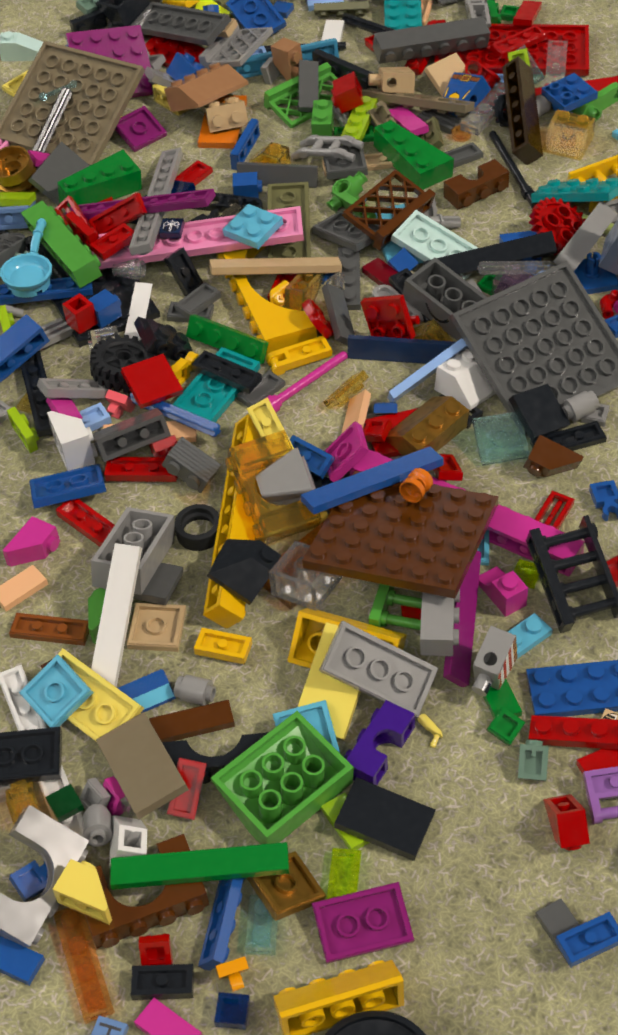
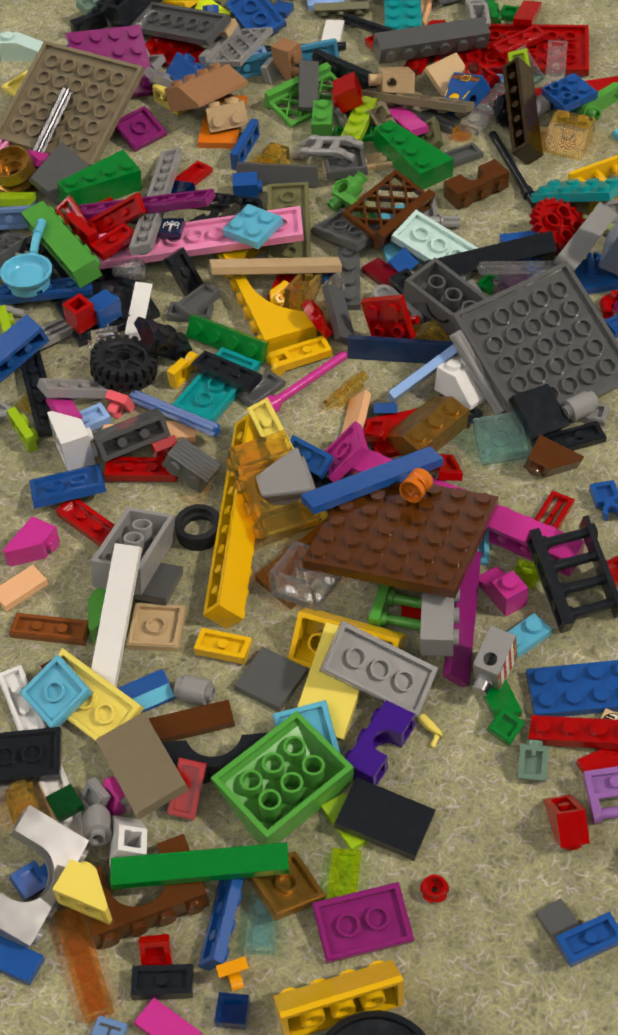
clear light blue hinge [39,80,77,101] -> none
red tile [121,354,183,409] -> none
black slope [207,539,281,605] -> none
none -> dark grey tile [234,647,308,712]
none -> red plate [420,874,449,903]
none -> light grey axle [450,330,506,415]

